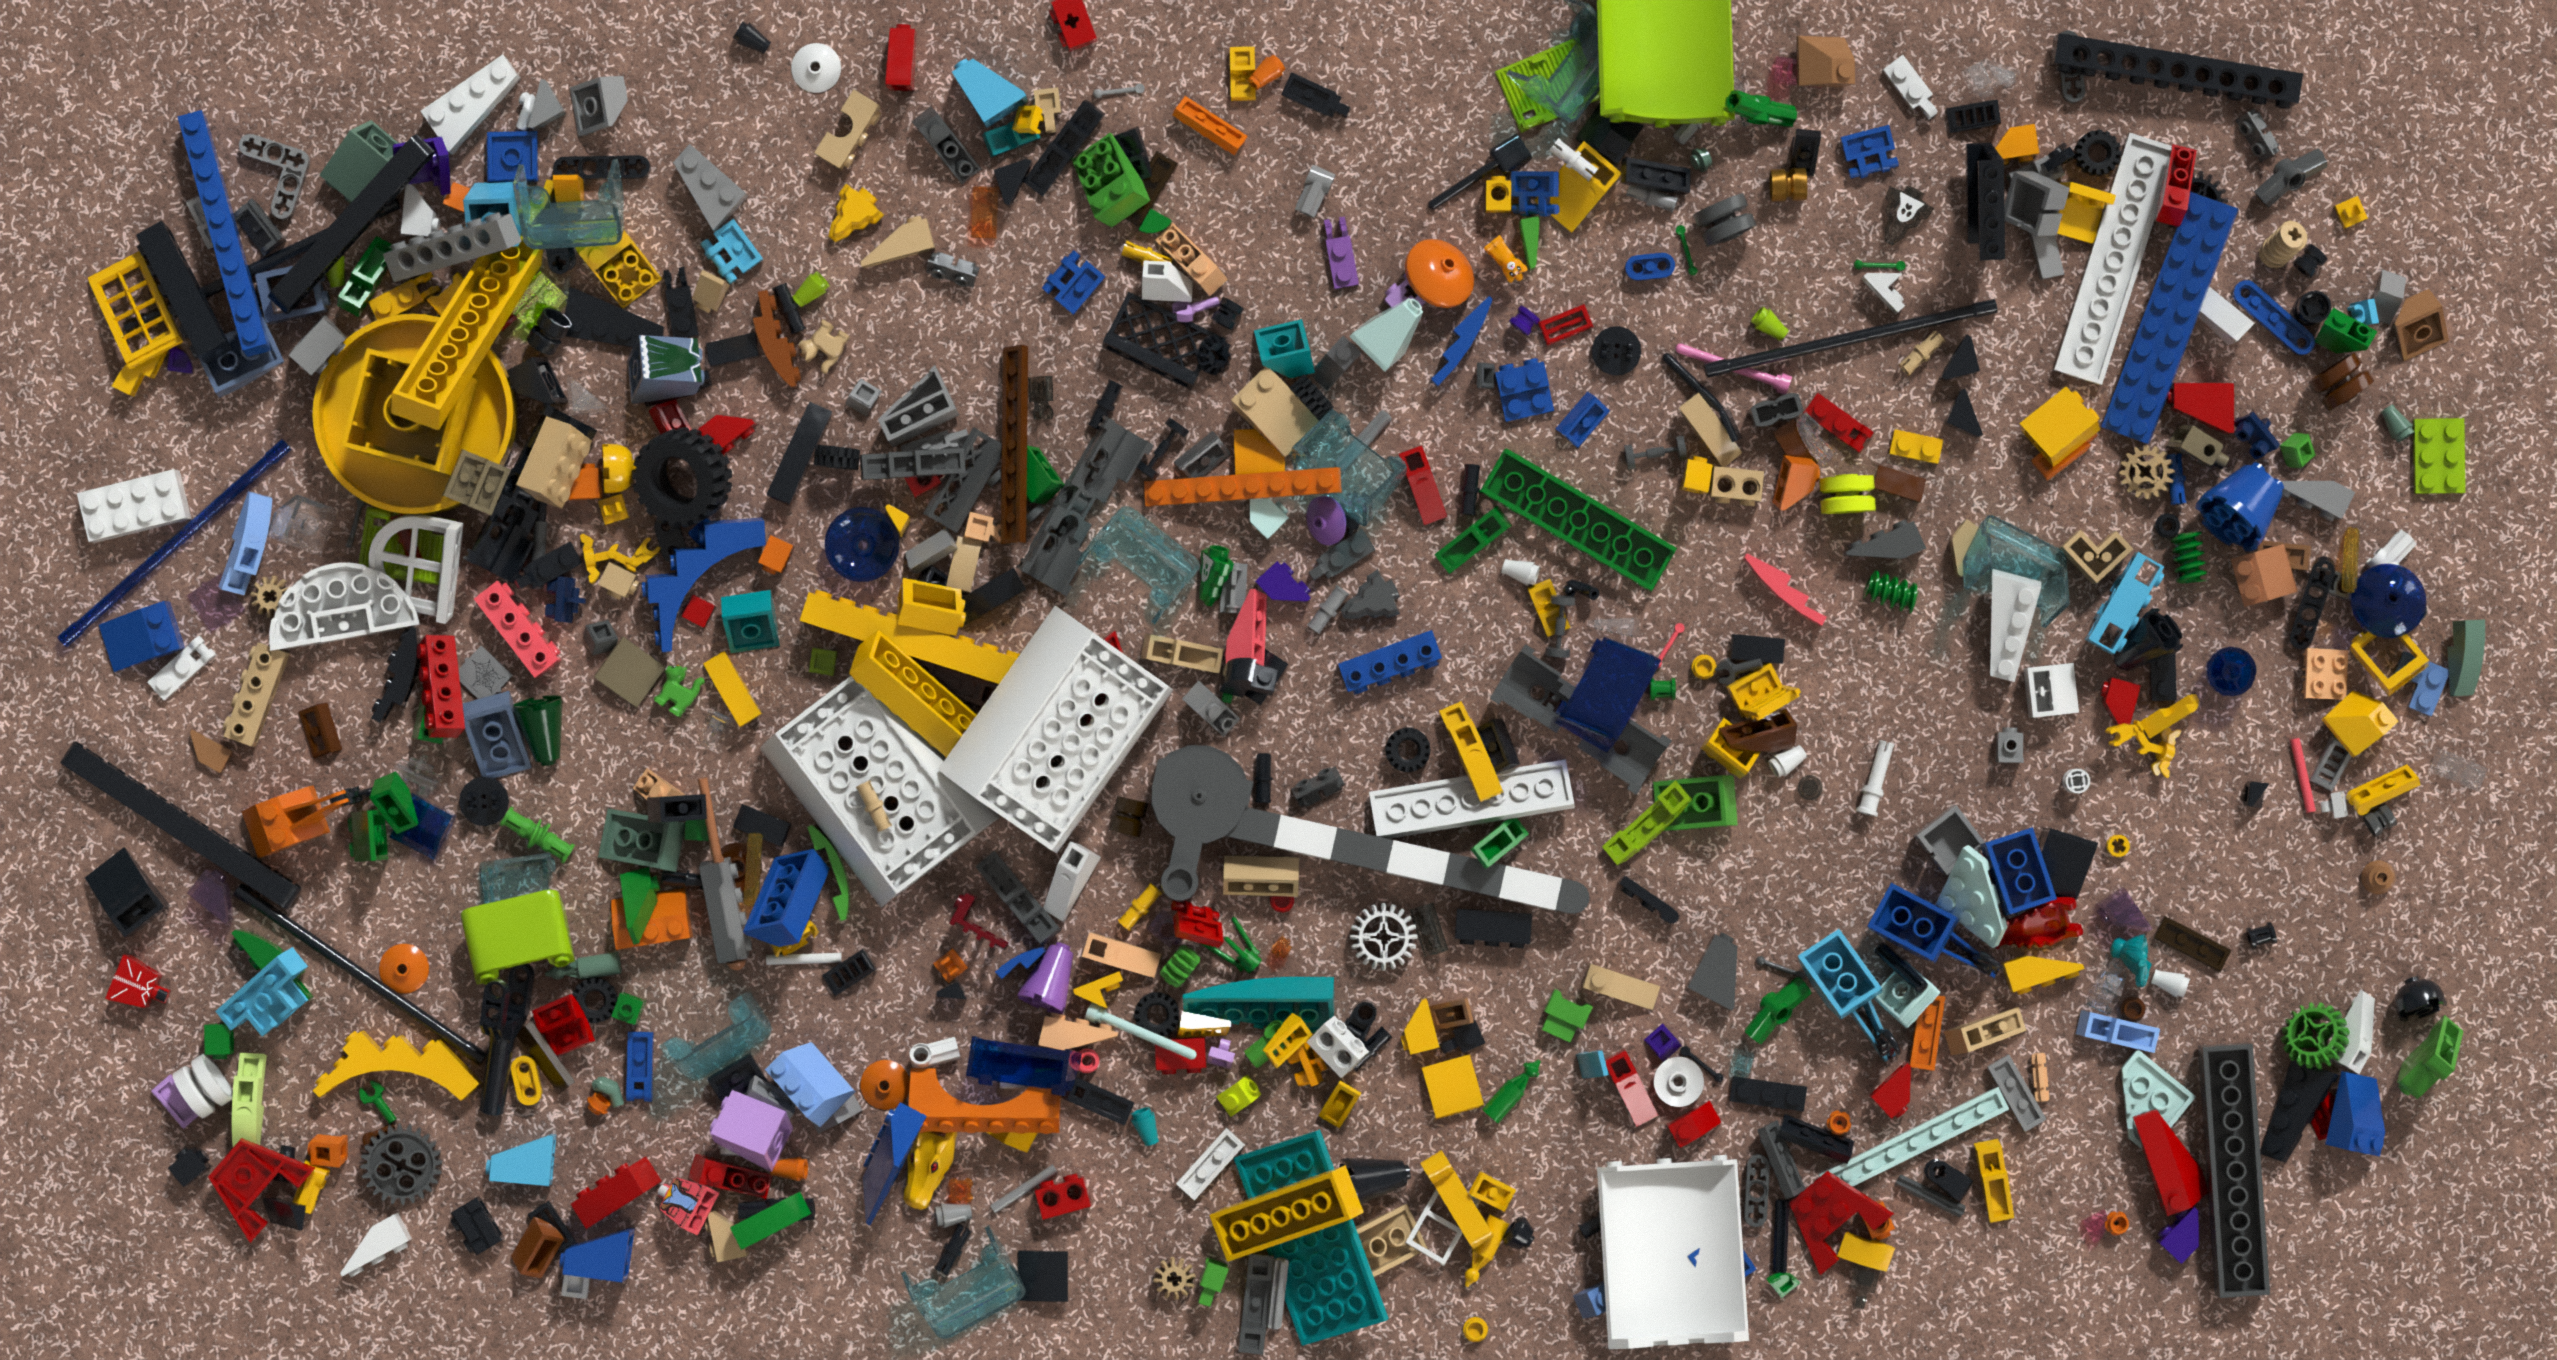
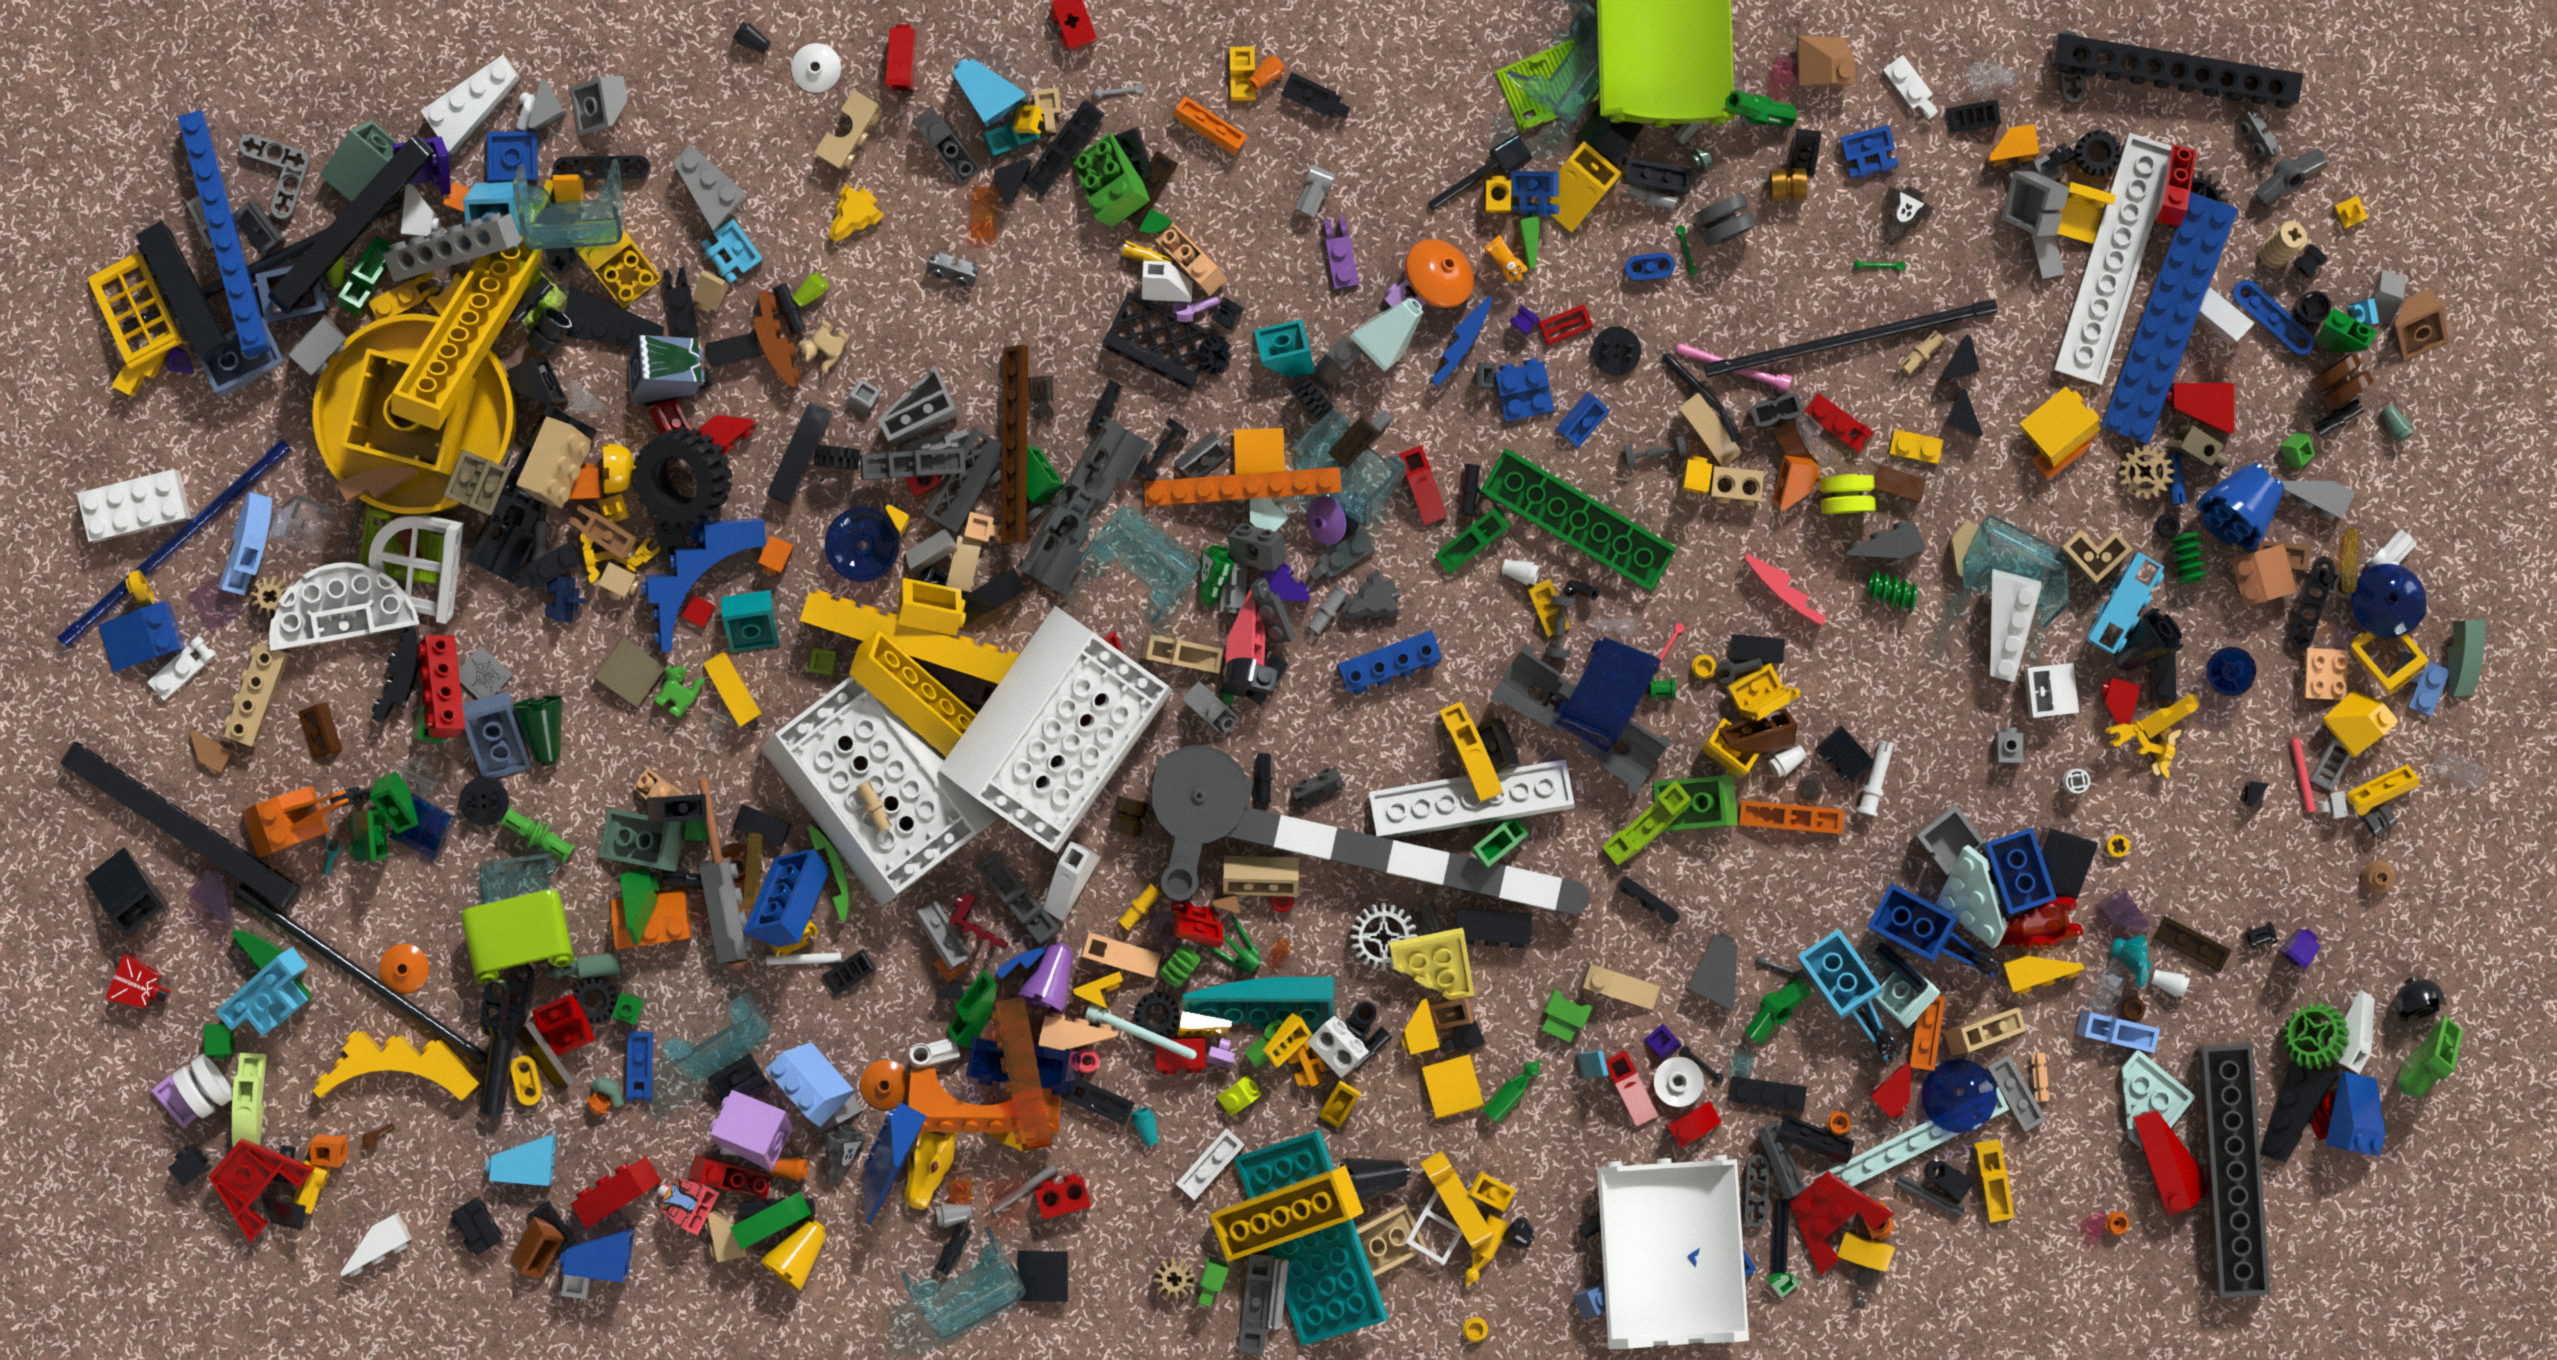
green bar [359,1080,397,1124] -> none
dark grey gear [360,1123,443,1205] -> none
coral brick [474,581,561,678] -> none
dark grey slope [583,620,618,655] -> none
light grey plate [746,1075,796,1119] -> none
tan slope [861,216,935,269] -> none
blue plate [1042,250,1106,315] -> none
tan slope [1231,367,1321,458] -> none
black tyre [1385,727,1431,772] -> none
white pin [1549,138,1598,182] -> none
lime cone [1751,306,1789,342] -> none
white slope [1861,273,1905,314] -> none
black panel [1966,142,2005,261] -> none
dark purple slope [2156,1207,2199,1264] -> none
dark blue hips [2234,411,2280,459] -> none
lime plate [2413,418,2466,494] -> none
none -> yellow plate [125,570,155,608]
none -> teal hand [322,840,342,875]
none -> medium nougat slope [336,466,420,502]
none -> black pin [510,276,554,323]
none -> medium nougat hinge [568,503,637,559]
none -> yellow cone [760,1220,827,1291]
none -> dark grey rock [825,1124,865,1184]
none -> light grey hinge [914,901,972,970]
none -> green slope [946,969,997,1049]
none -> clear orange brick [991,997,1053,1151]
none -> medium nougat slope [1212,895,1241,914]
none -> dark grey brick [1228,523,1286,572]
none -> dark grey hinge [1250,578,1296,643]
none -> dark brown plate [1328,415,1380,469]
none -> light yellow plate [1389,928,1475,1000]
none -> orange slope [1739,800,1845,834]
none -> black brick [1817,725,1874,782]
none -> clear blue dish [1921,1059,1997,1133]
none -> dark purple slope [2278,929,2321,969]
none -> black pin [2313,399,2364,438]

